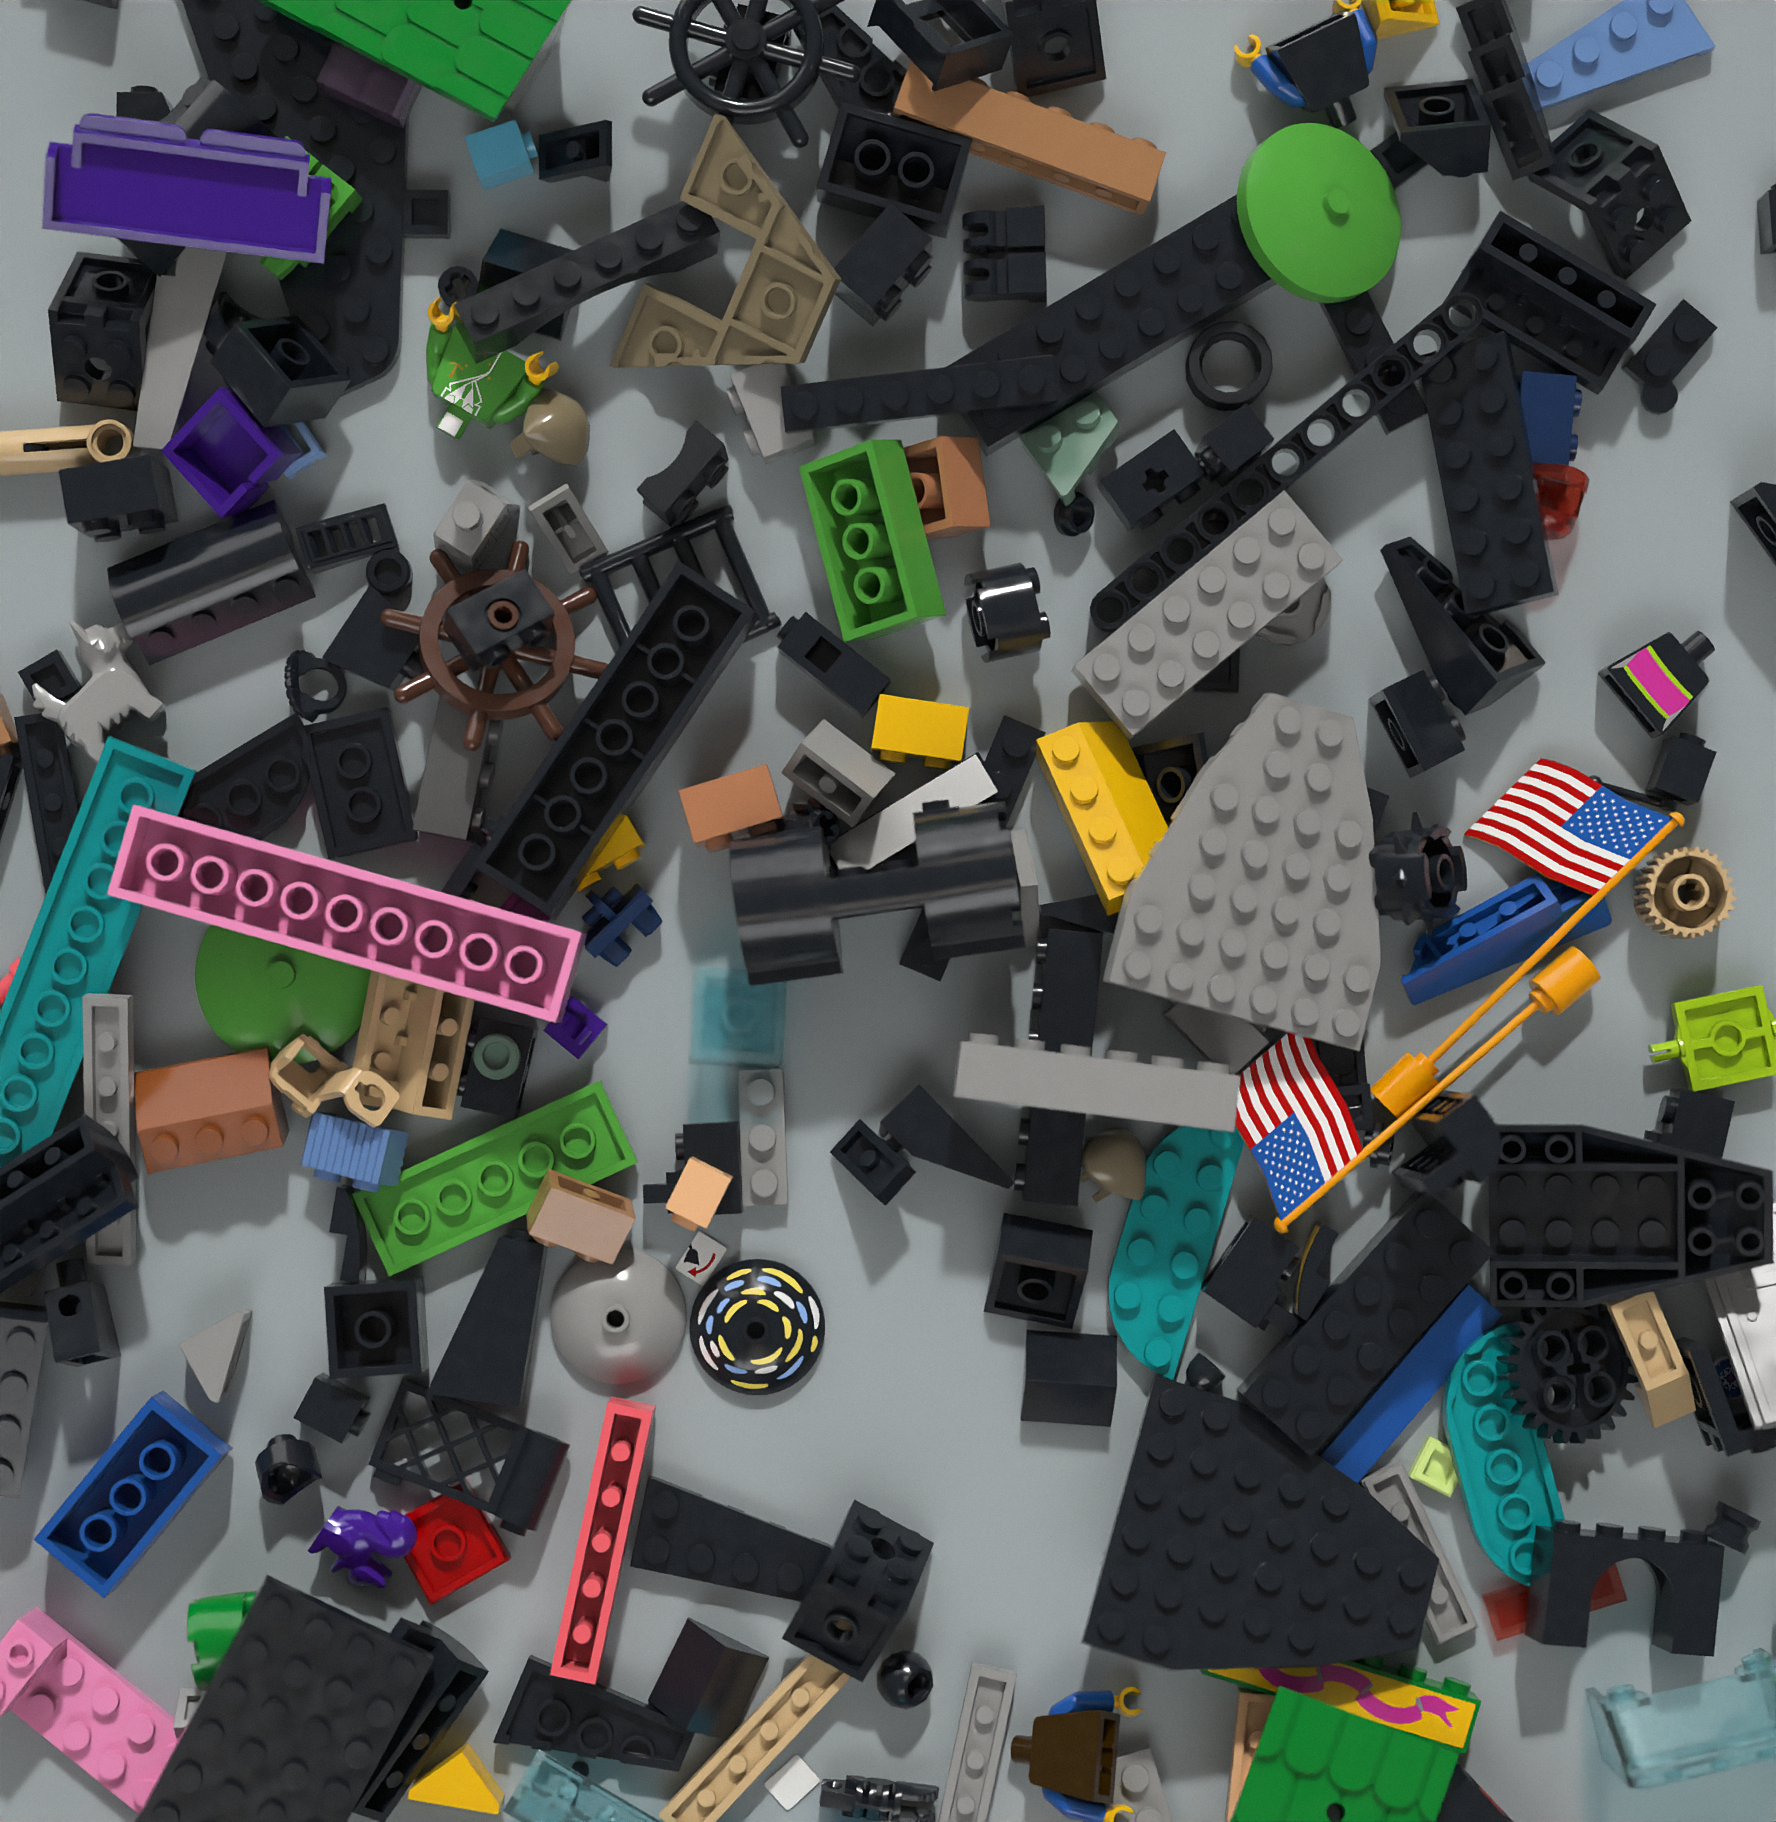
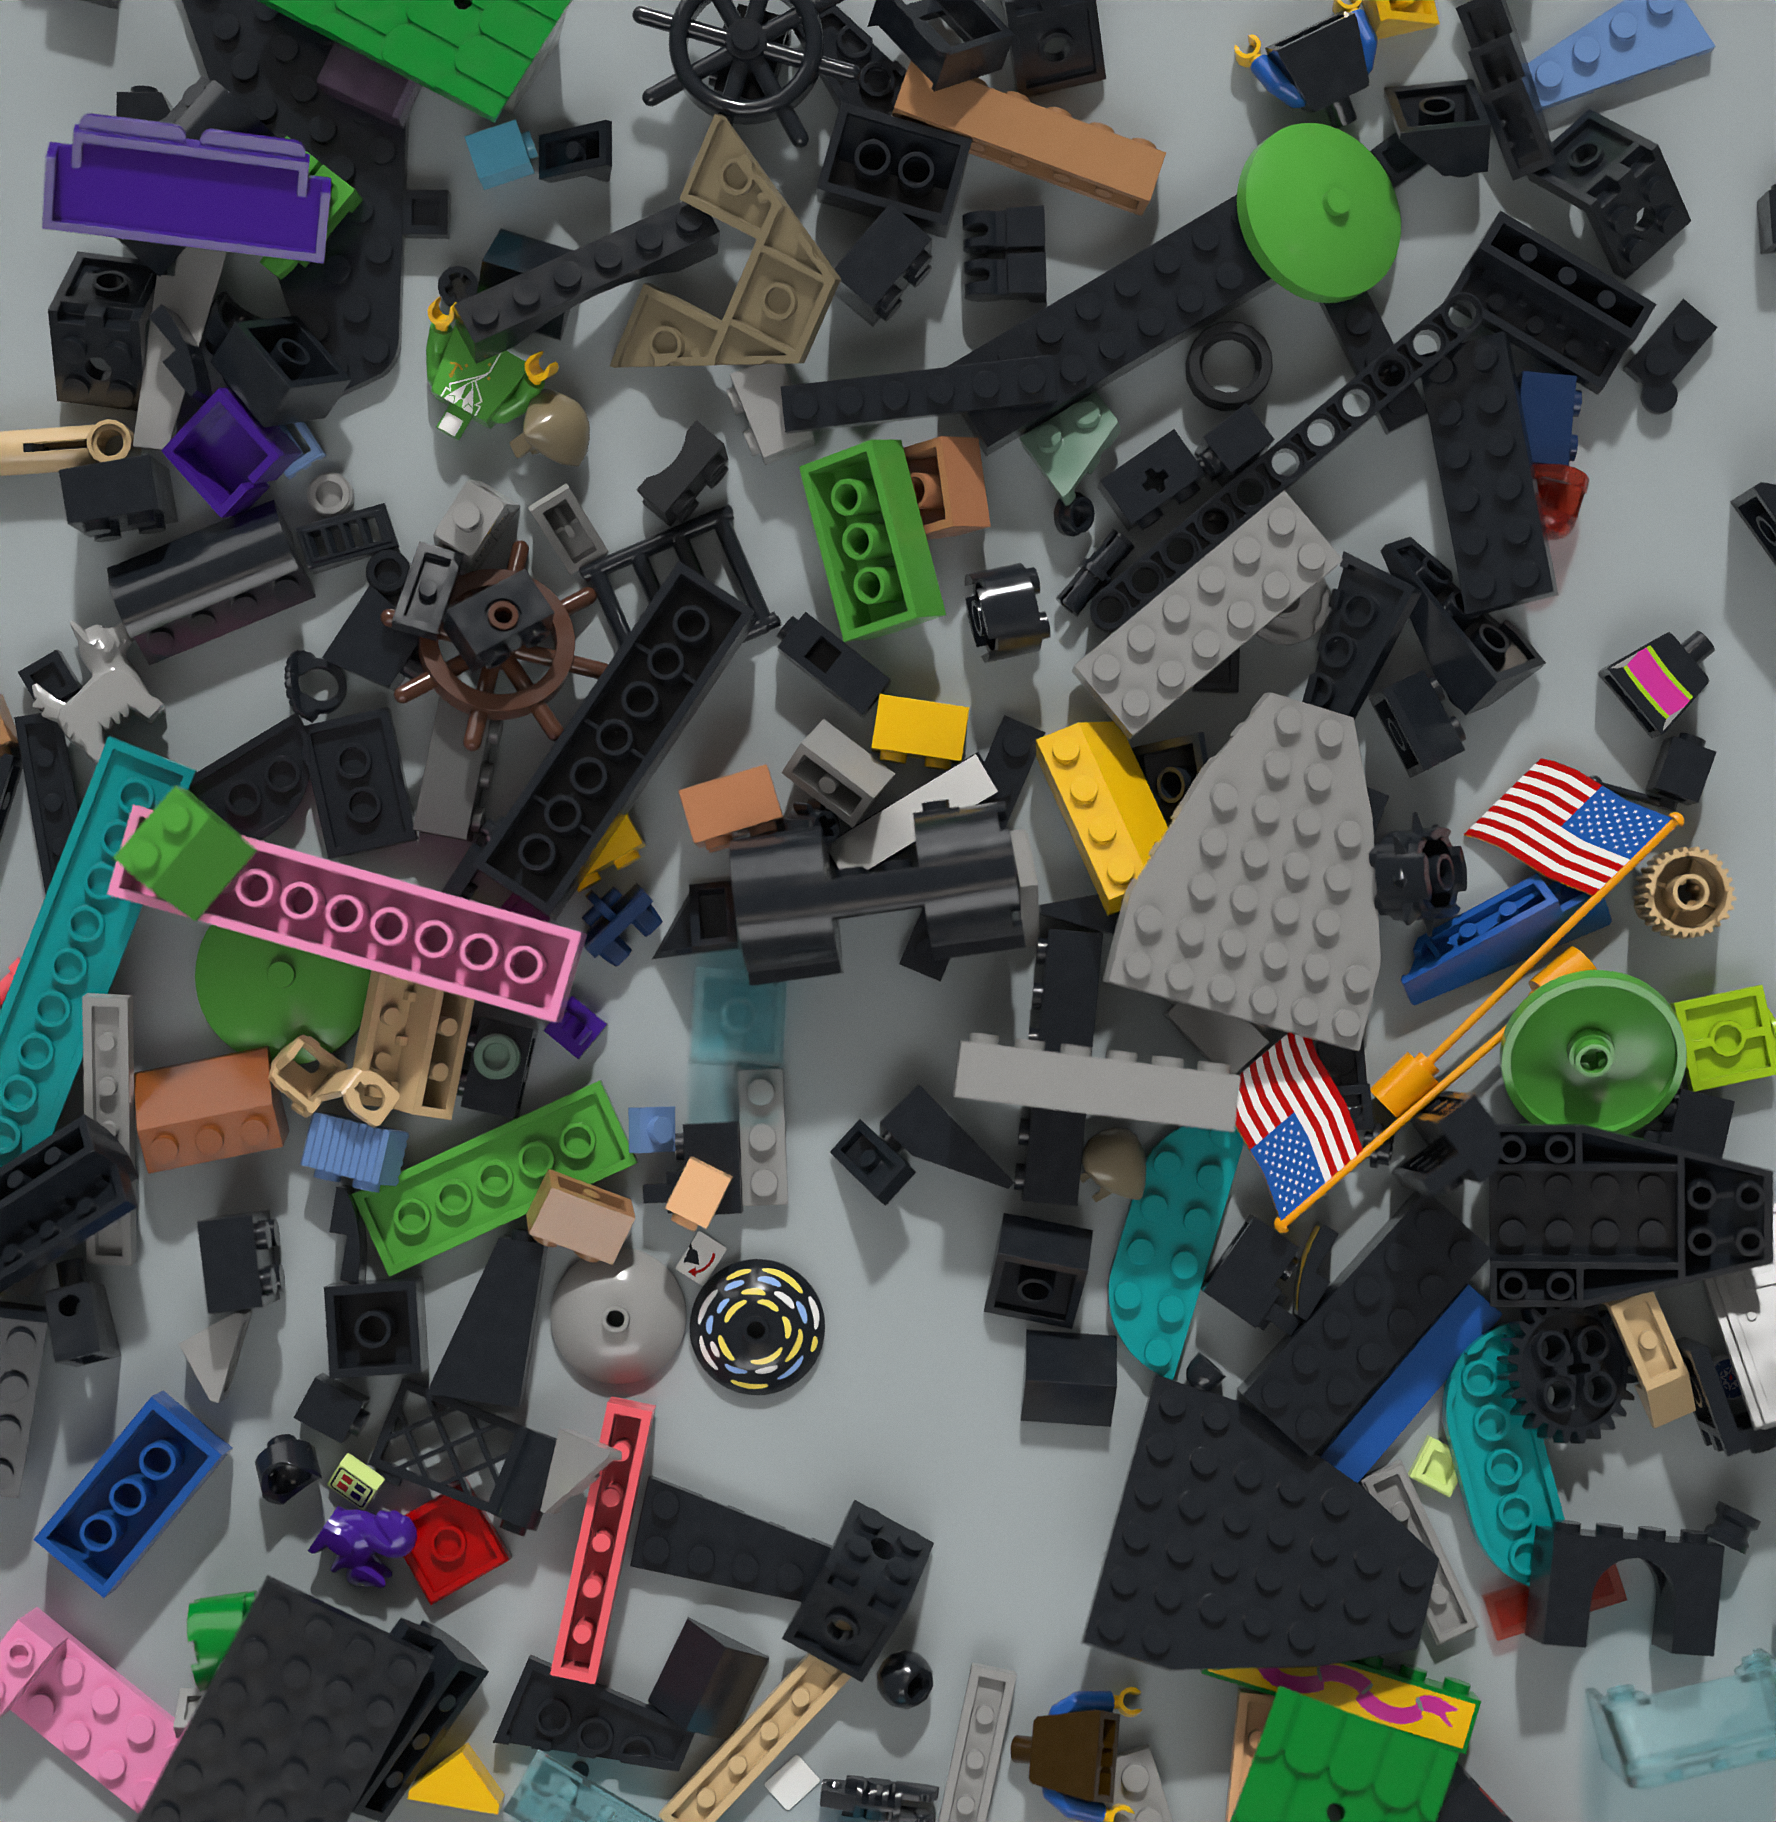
none -> bright green slope [113,786,258,921]
none -> black slope [149,304,212,404]
none -> black brick [197,1210,285,1314]
none -> light grey tile [307,472,355,519]
none -> yellowish green tile [327,1453,385,1510]
none -> black plate [392,541,463,641]
none -> light grey tile [540,1428,622,1514]
none -> medium blue plate [628,1106,675,1153]
none -> black slope [652,880,741,959]
none -> black pin [1056,529,1135,617]
none -> black wing [1302,551,1423,720]
none -> bright green dish [1499,970,1687,1135]

